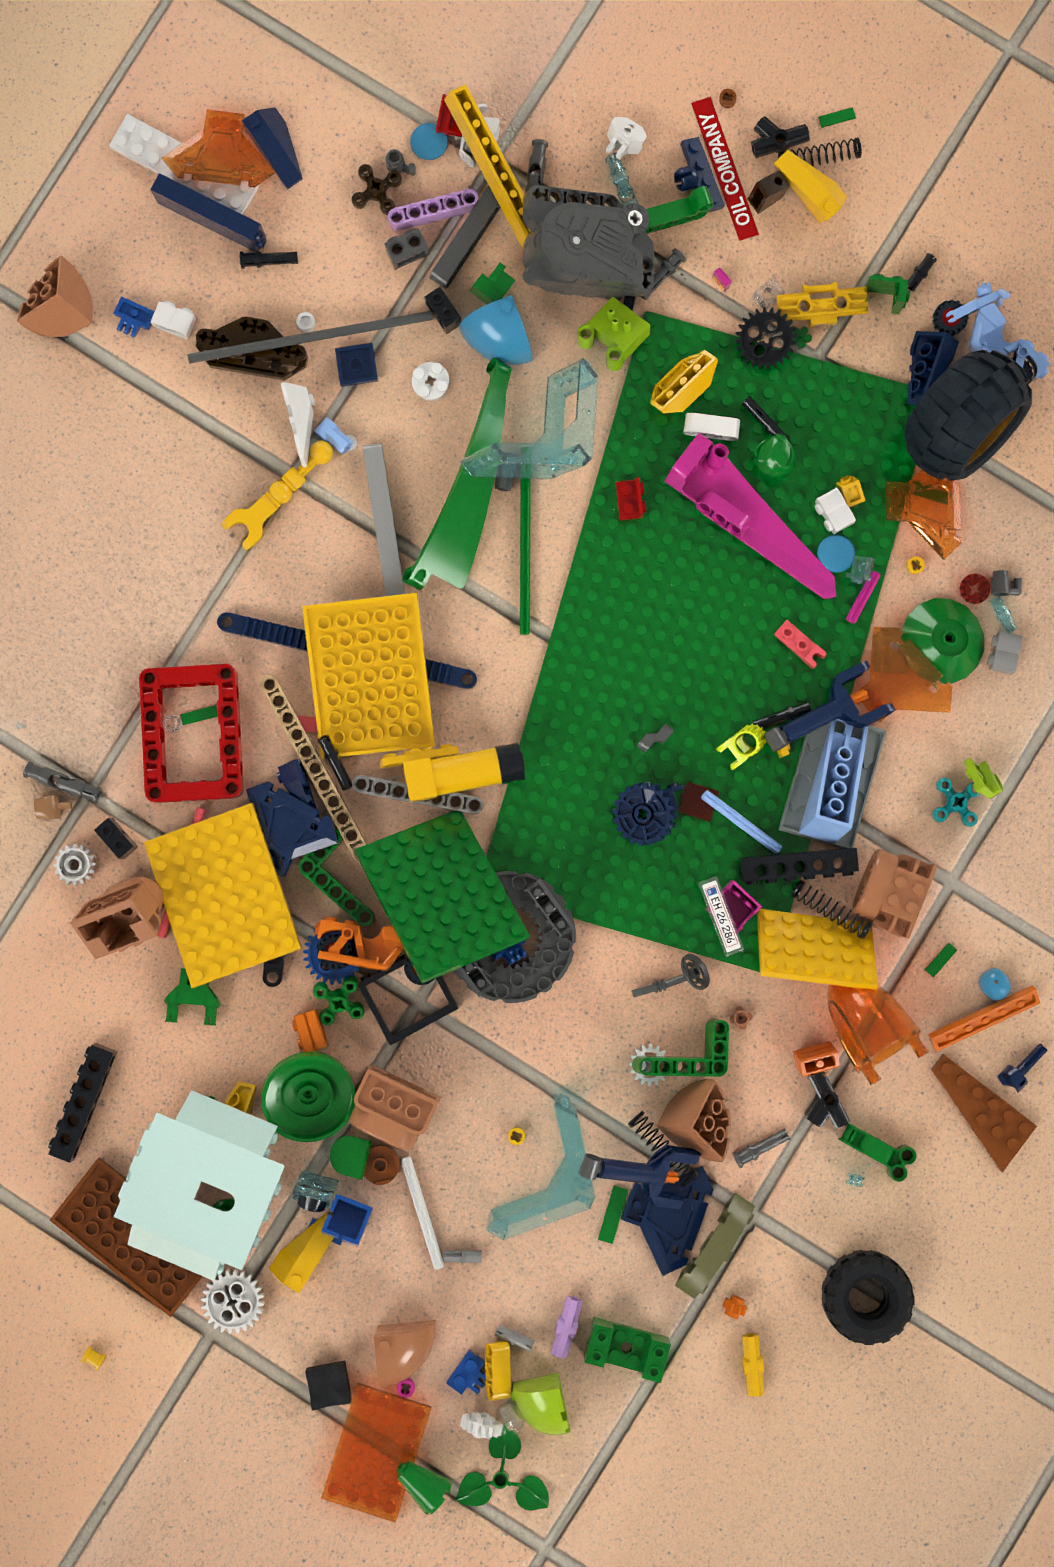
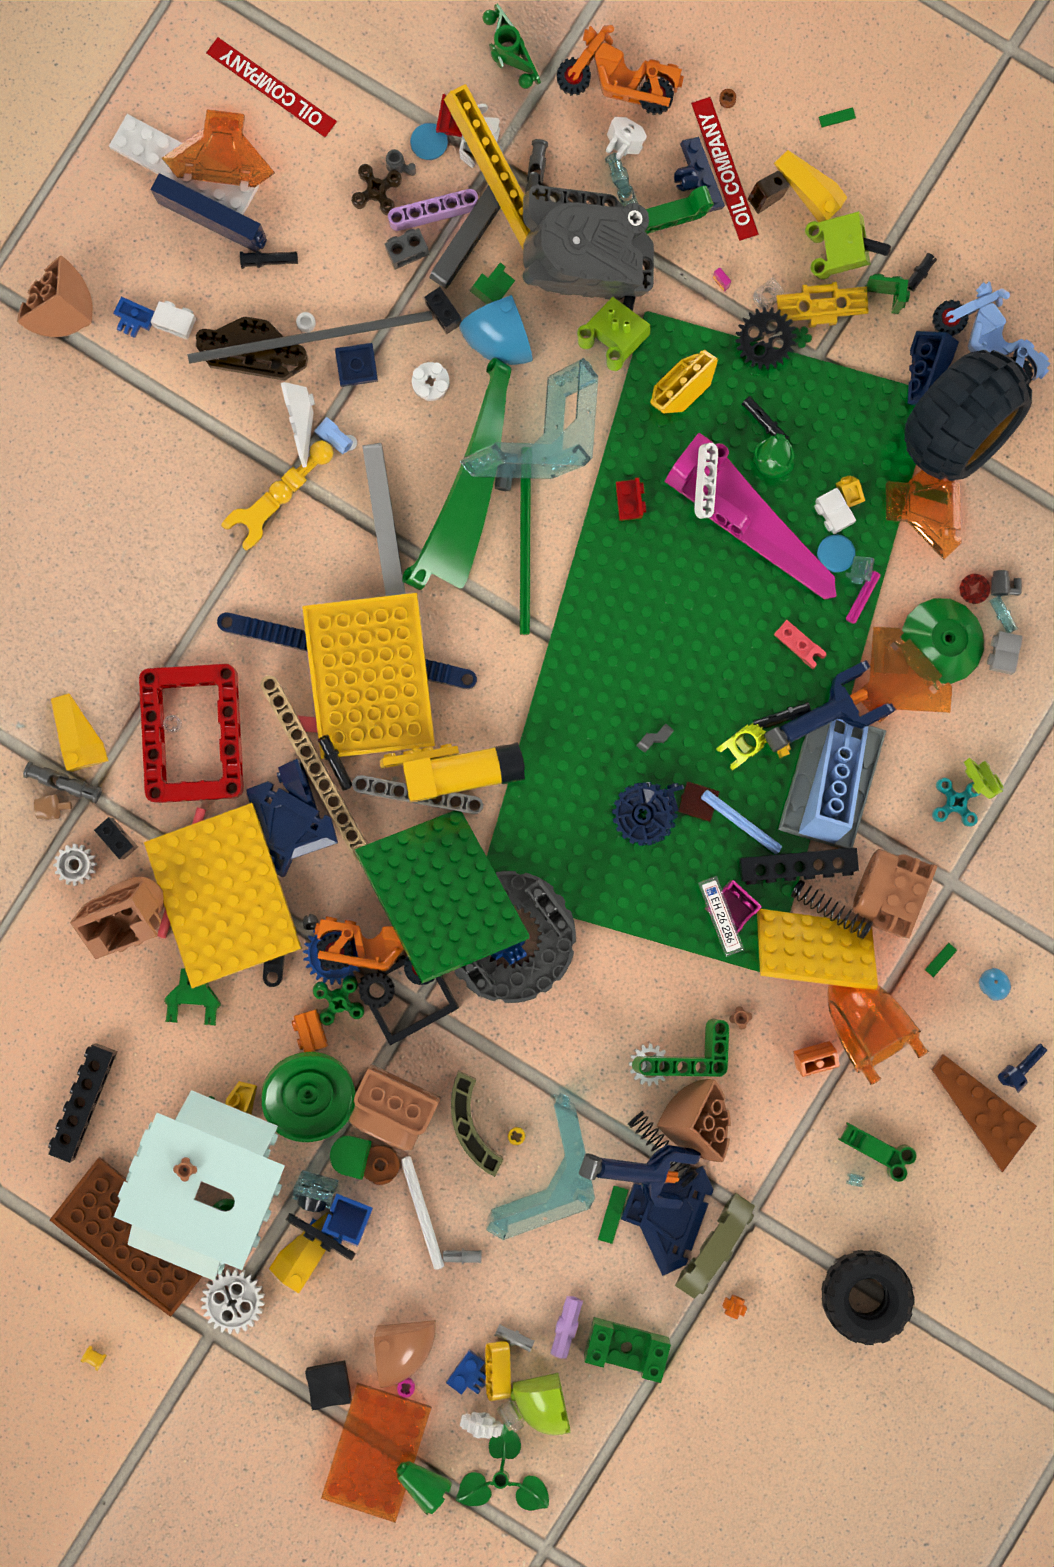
green window [180,705,218,726] -> none
dark blue wedge [242,107,303,190] -> none
green beam [298,829,375,926] -> none
dark grey dish [631,954,710,997] -> none
dark grey pin [641,248,686,300] -> none
white beam [683,413,740,441] -> none
dark grey pin [732,1128,790,1168] -> none
yellow piece [742,1333,765,1397] -> none
black piece [751,116,810,158] -> none
black piece [778,137,862,166] -> none
black piece [806,1071,850,1128] -> none
yellow bush [906,557,925,574] -> none
orange plate [928,985,1040,1052] -> none
none -> yellow wedge [51,694,109,772]
none -> nougat plate [173,1157,197,1182]
none -> red sticker [206,37,337,138]
none -> black plate [285,1213,356,1261]
none -> dark grey hinge [303,914,318,930]
none -> black tyre [359,972,395,1008]
none -> olive brick [451,1070,503,1177]
none -> green piece [482,3,541,89]
none -> orange piece [557,25,684,115]
none -> white beam [694,443,718,519]
none -> lime piece [805,211,891,280]

